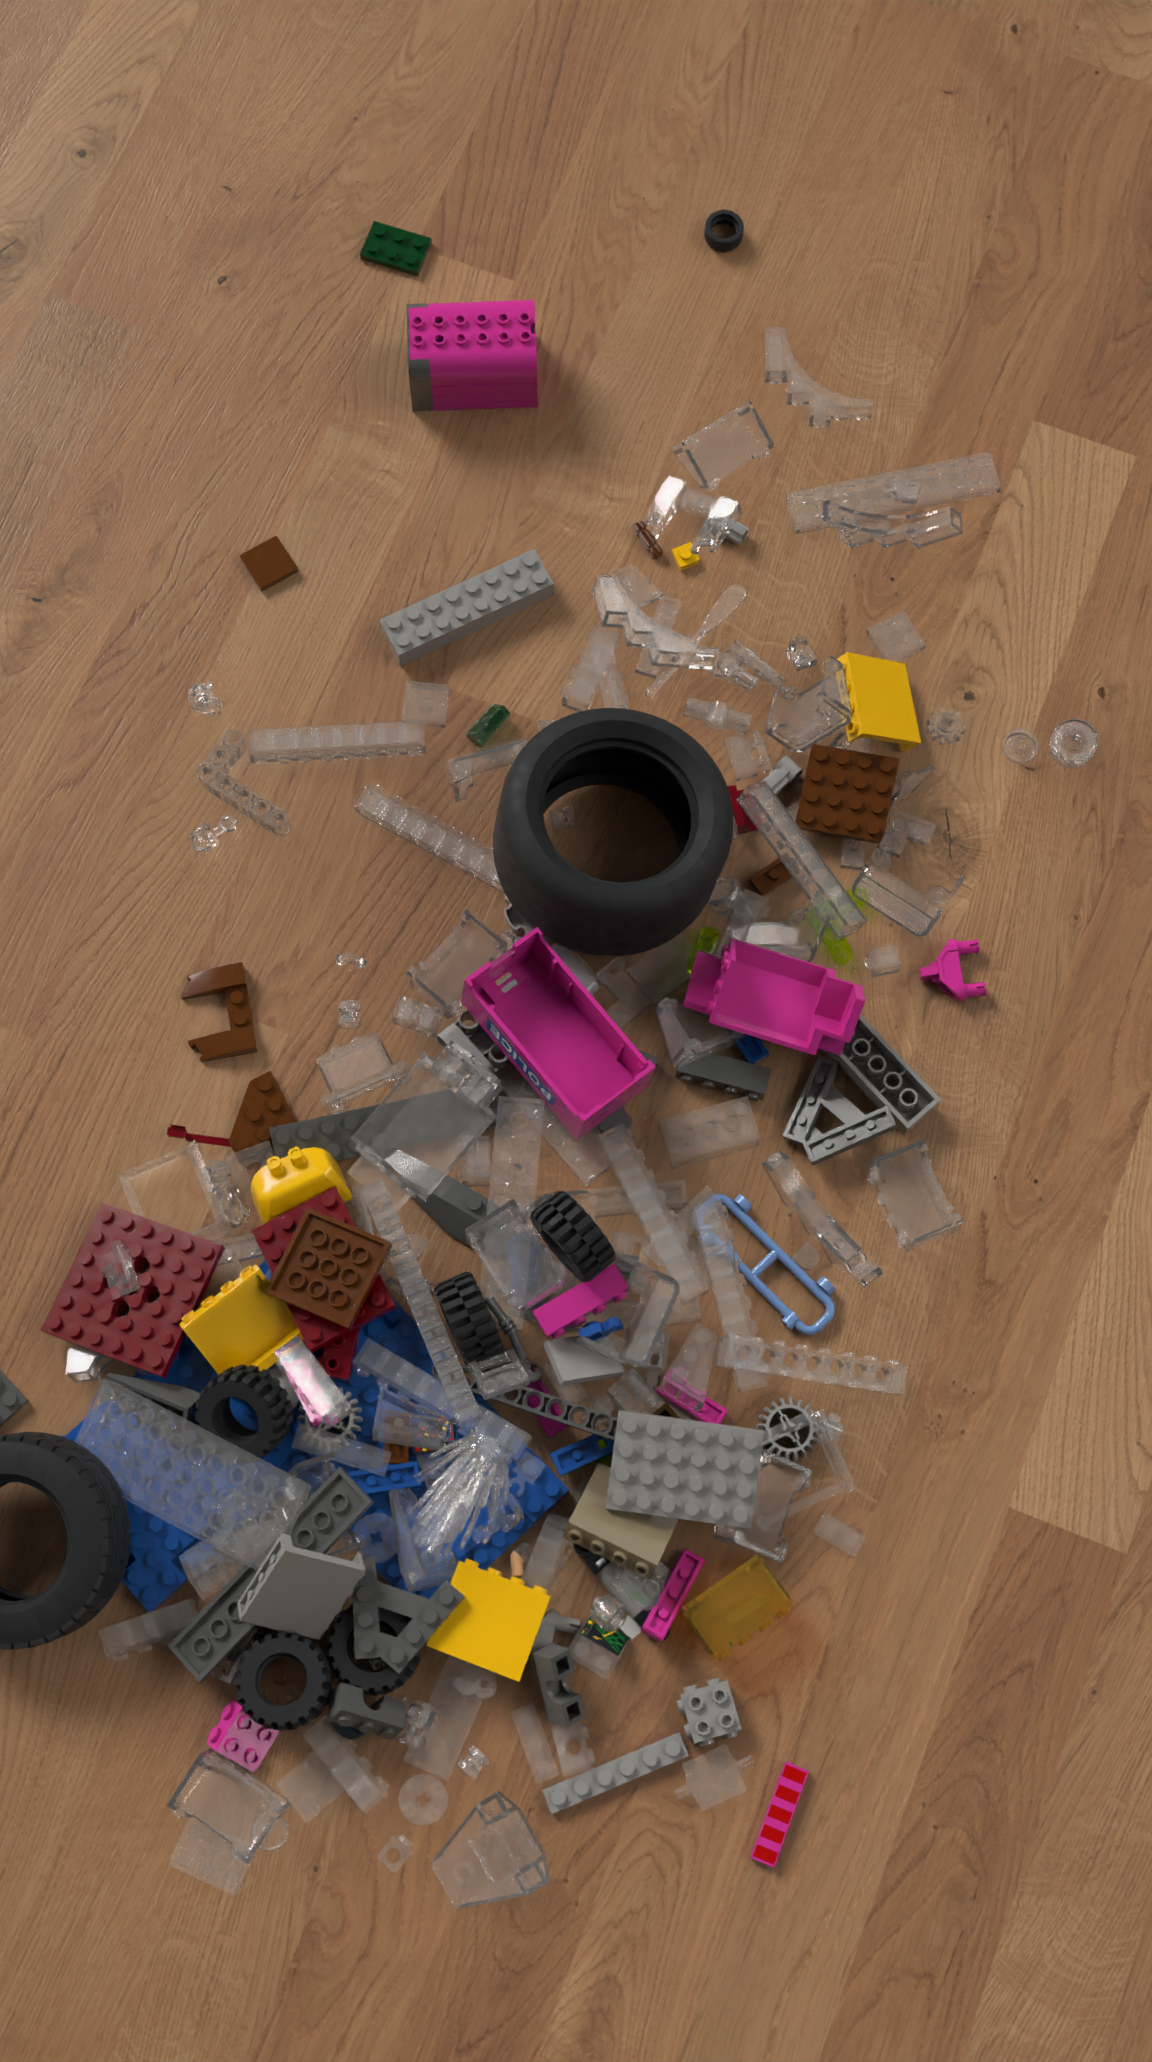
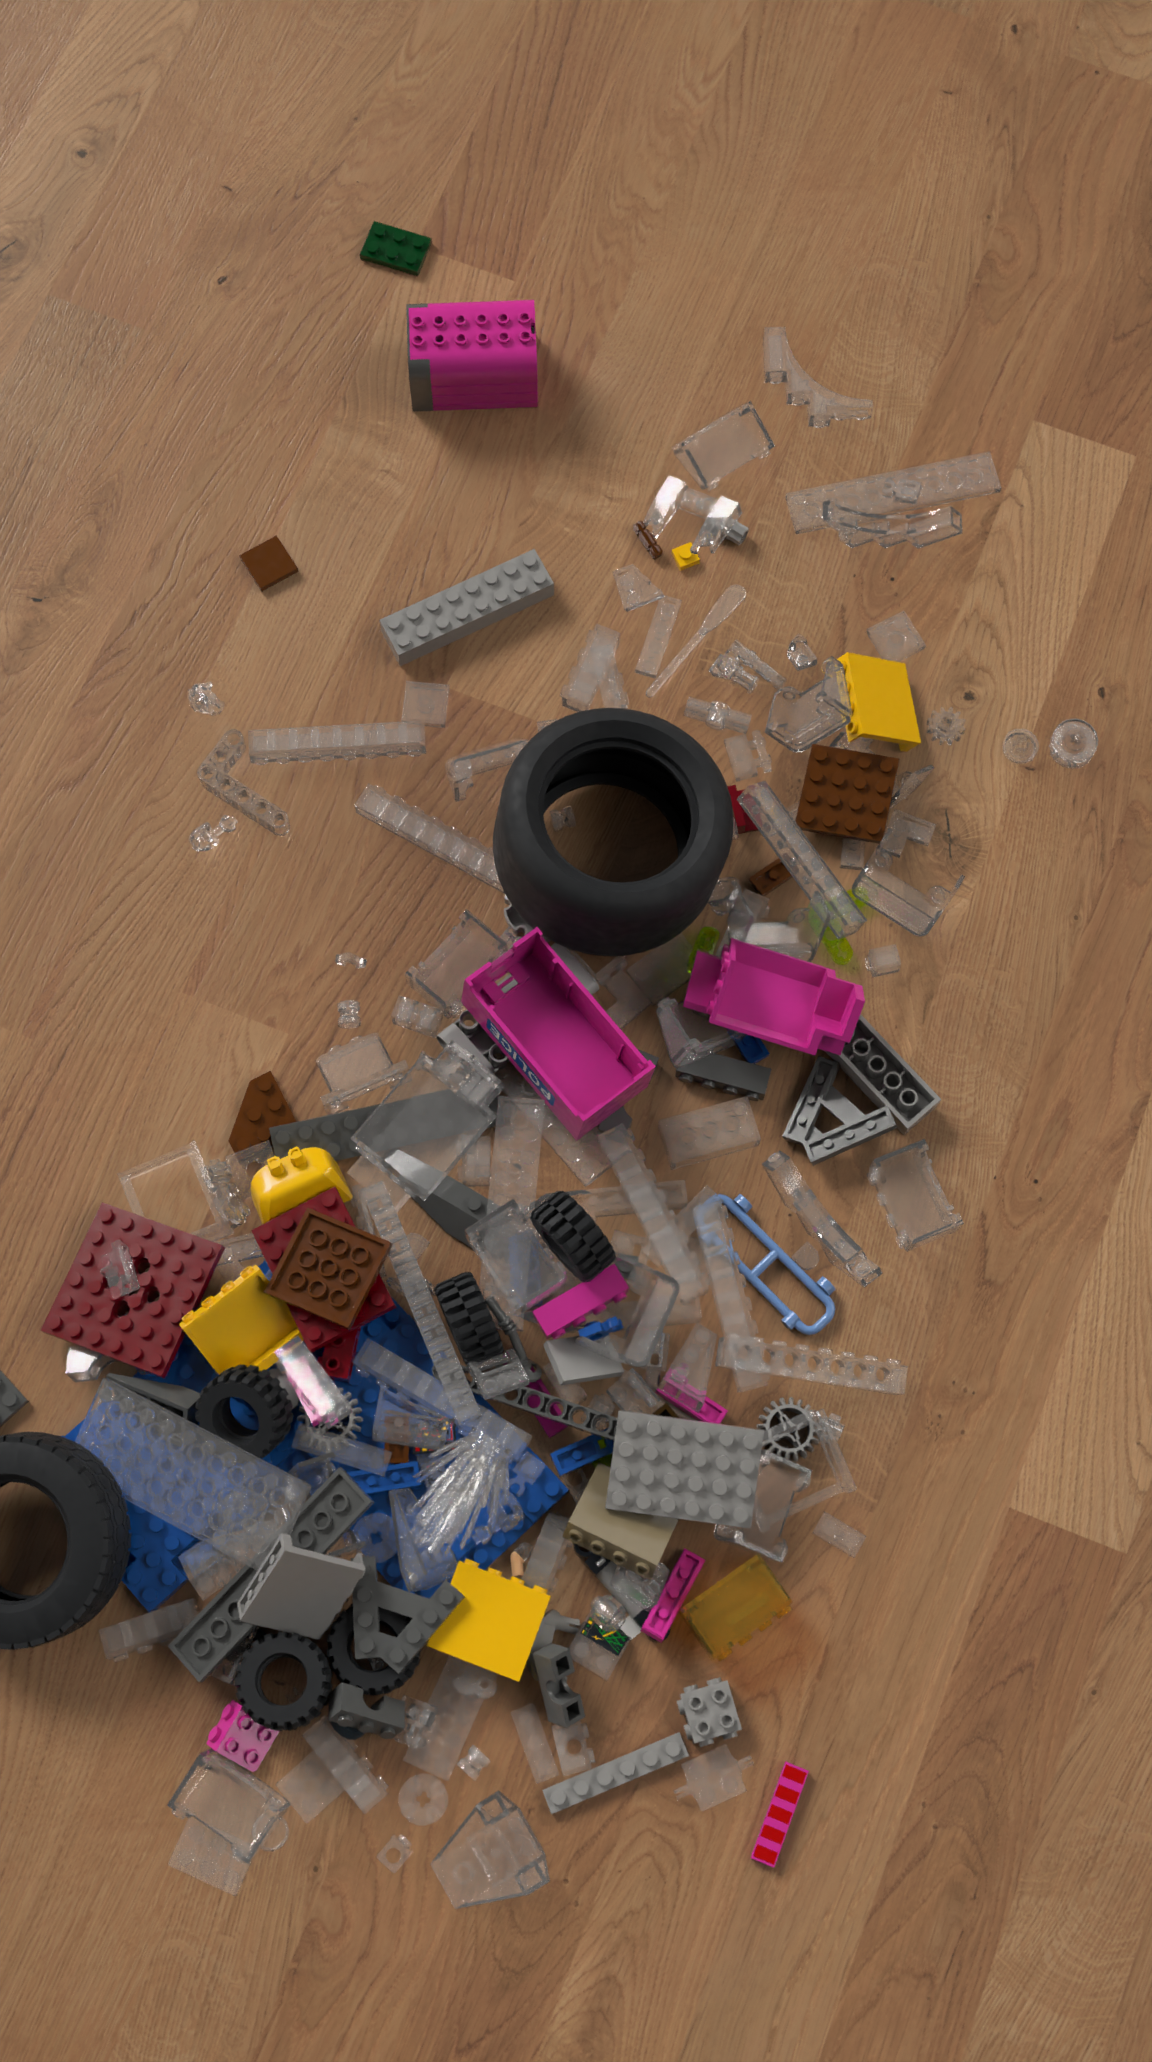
dark red piece [167,1124,271,1152] -> none
reddish brown wedge [181,962,258,1062] -> none
clear green brick [465,704,510,747] -> none
clear arch [593,575,720,670] -> none
black tyre [704,210,744,252] -> none
light grey piece [759,755,803,799] -> none
dark pink connector [919,939,987,1002] -> none

